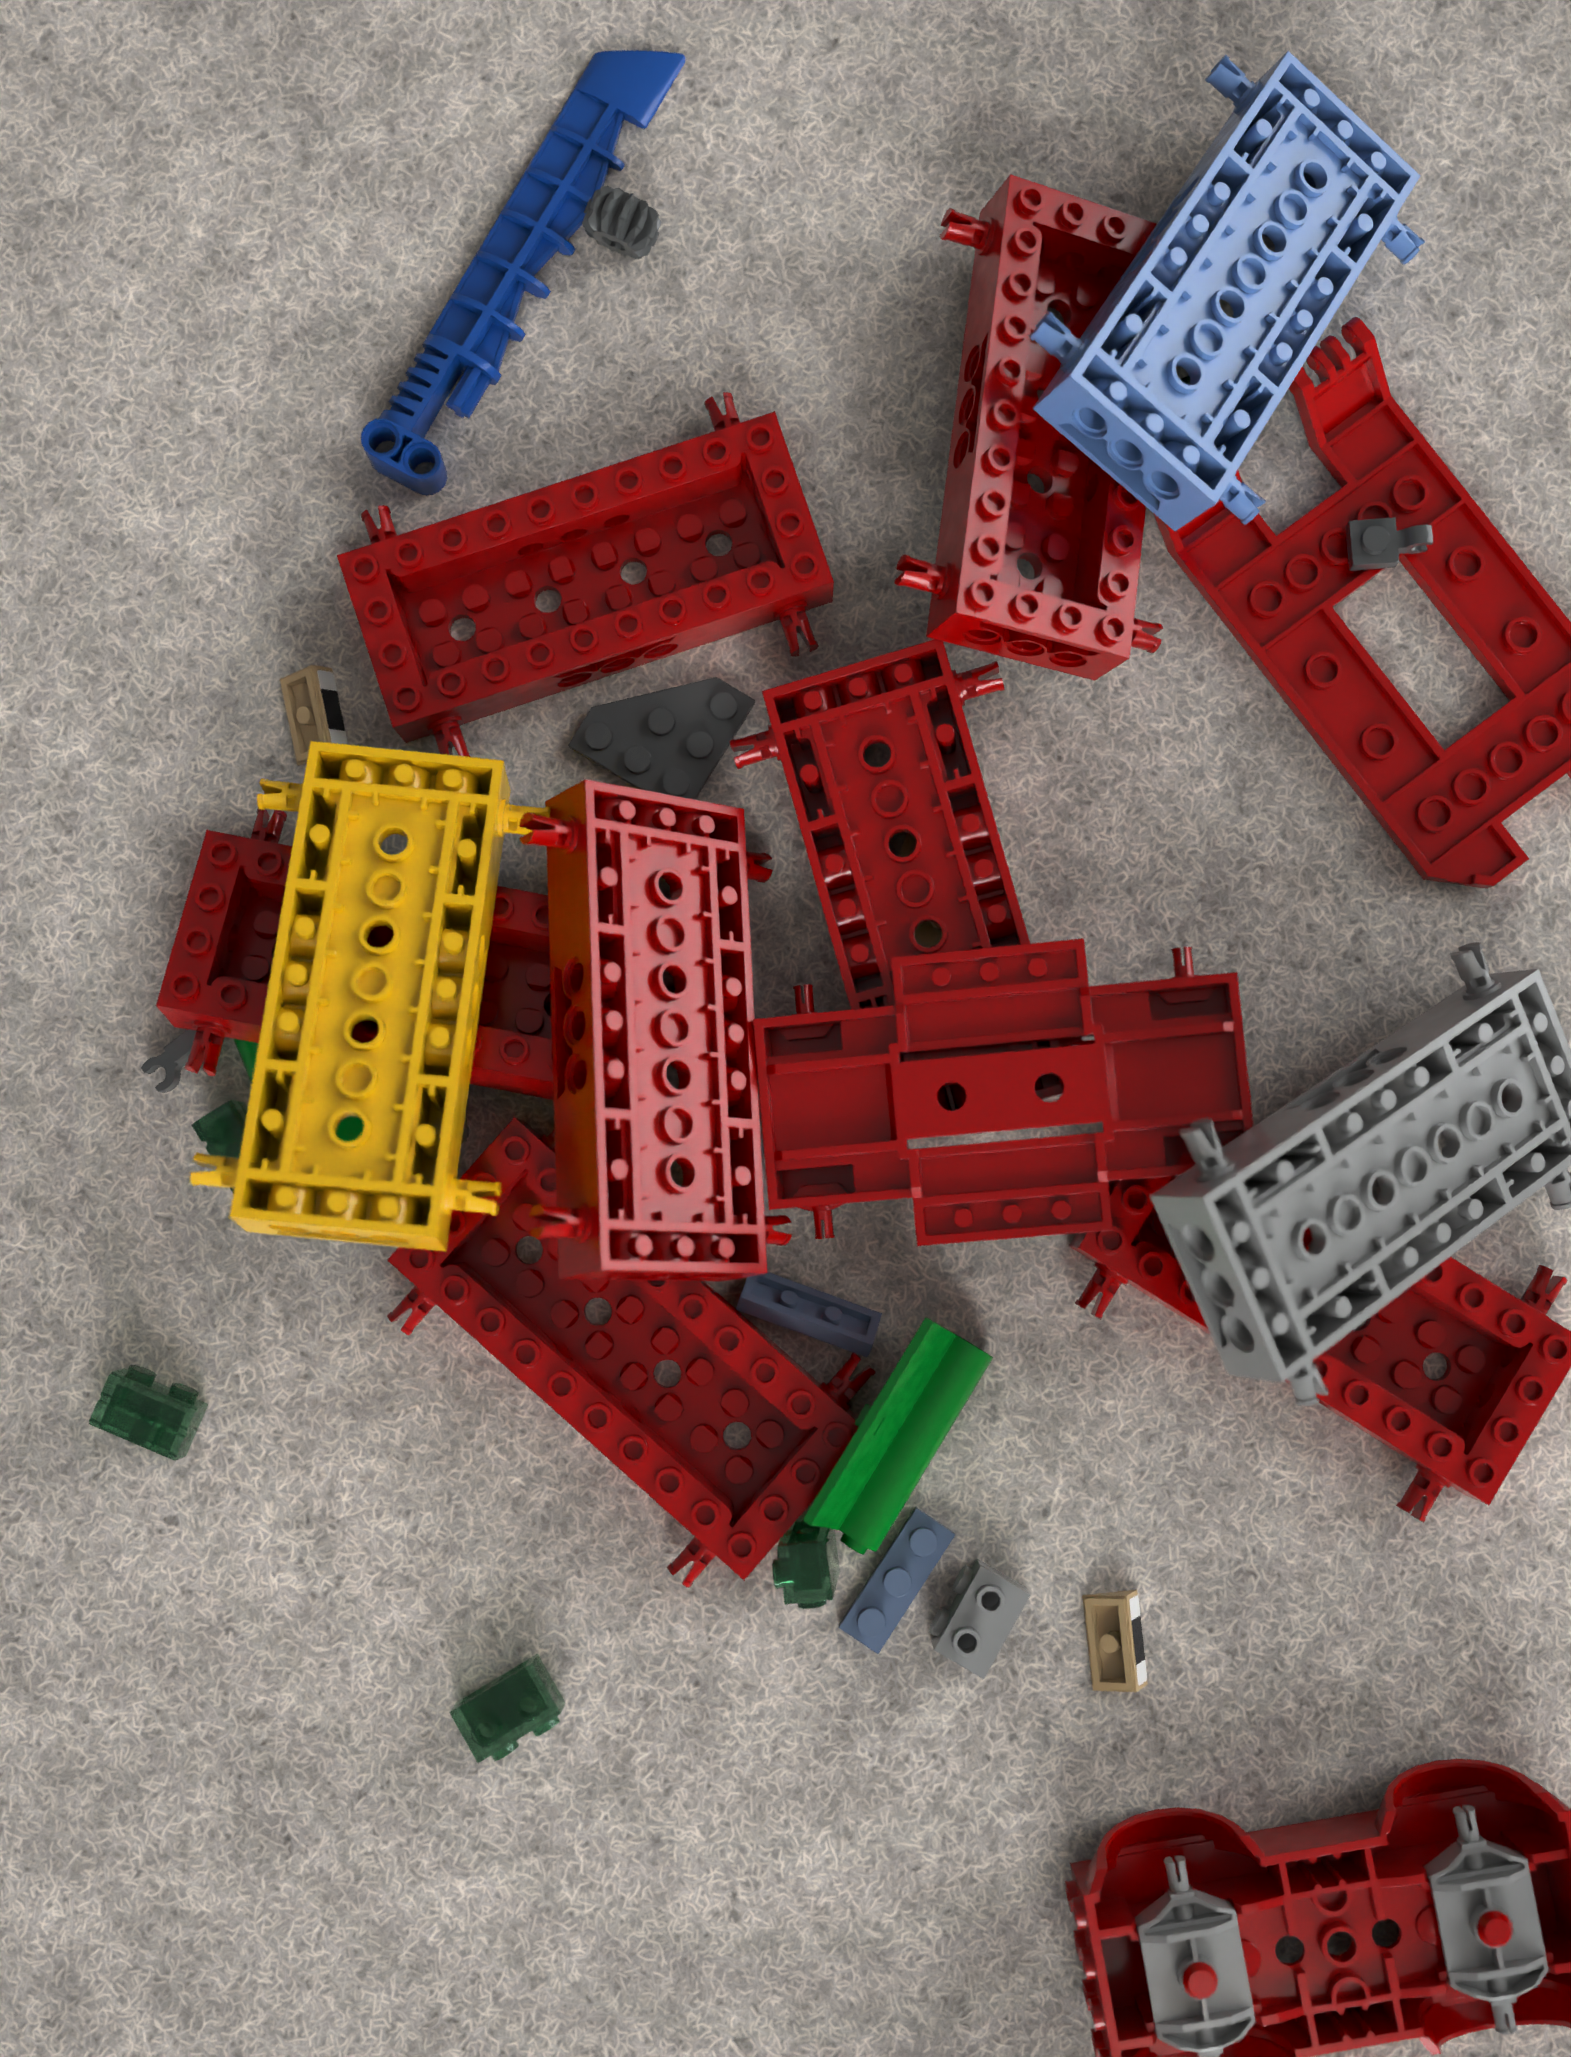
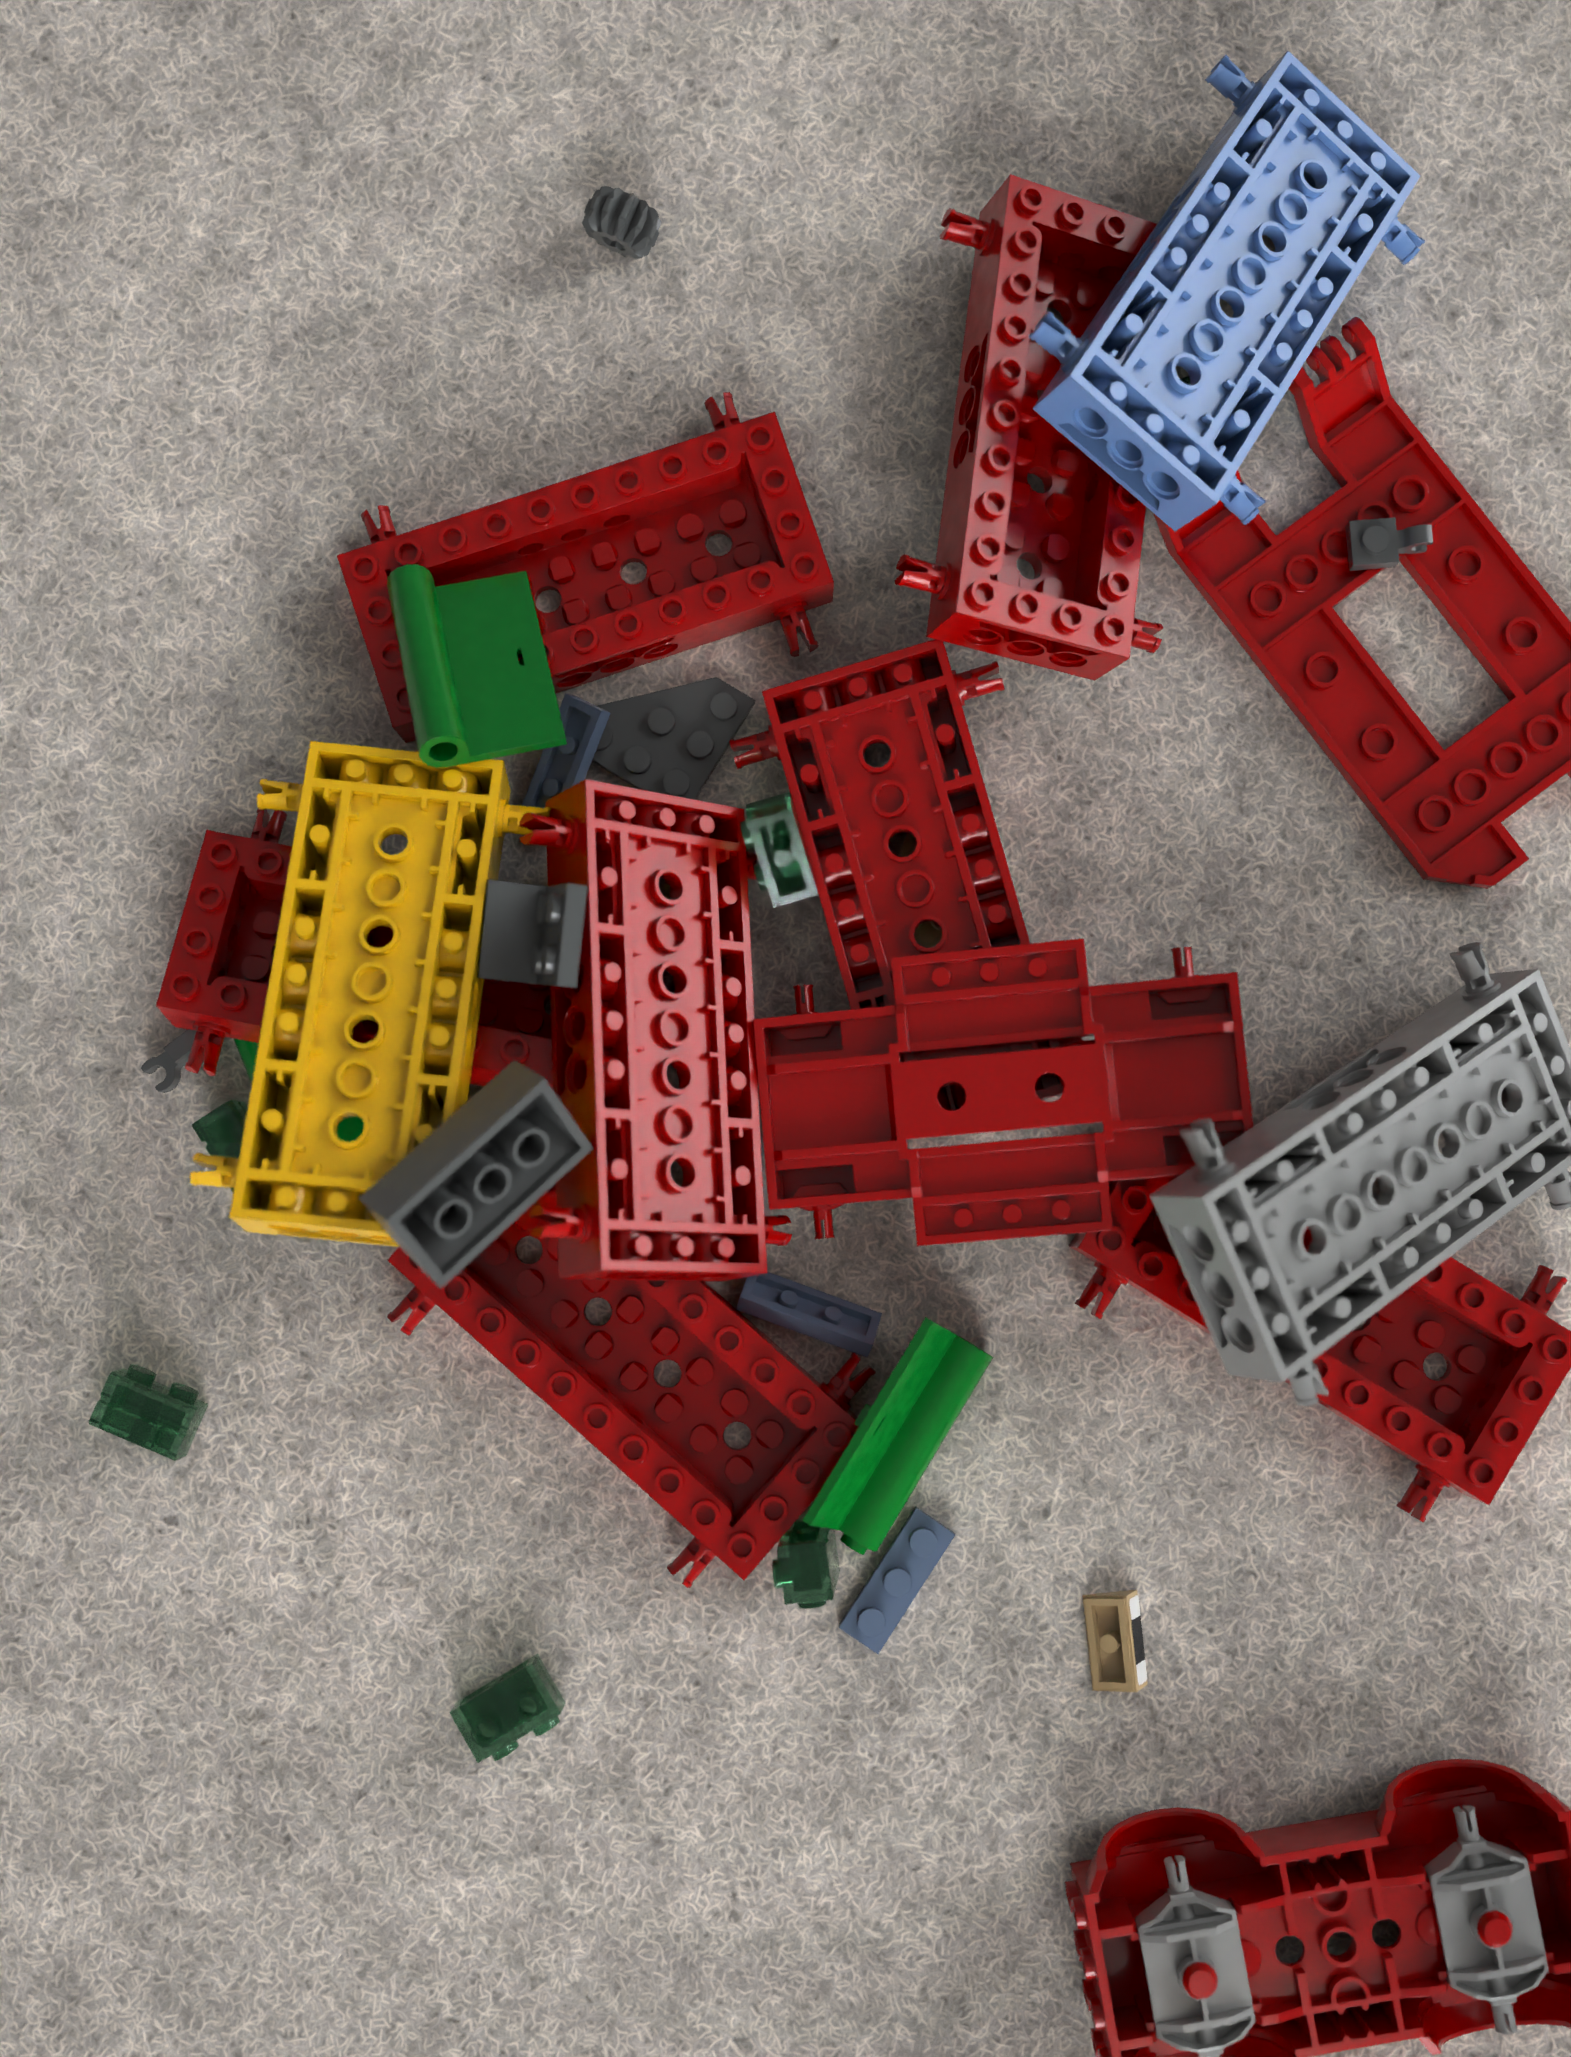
tan slope [280,665,348,766] -> none
blue piece [361,50,686,496] -> none
light grey brick [929,1559,1030,1679] -> none
none -> dark grey slope [359,1060,594,1288]
none -> green door [387,564,567,768]
none -> dark grey plate [477,879,587,988]
none -> sand blue plate [522,693,611,808]
none -> clear green brick [740,792,819,908]

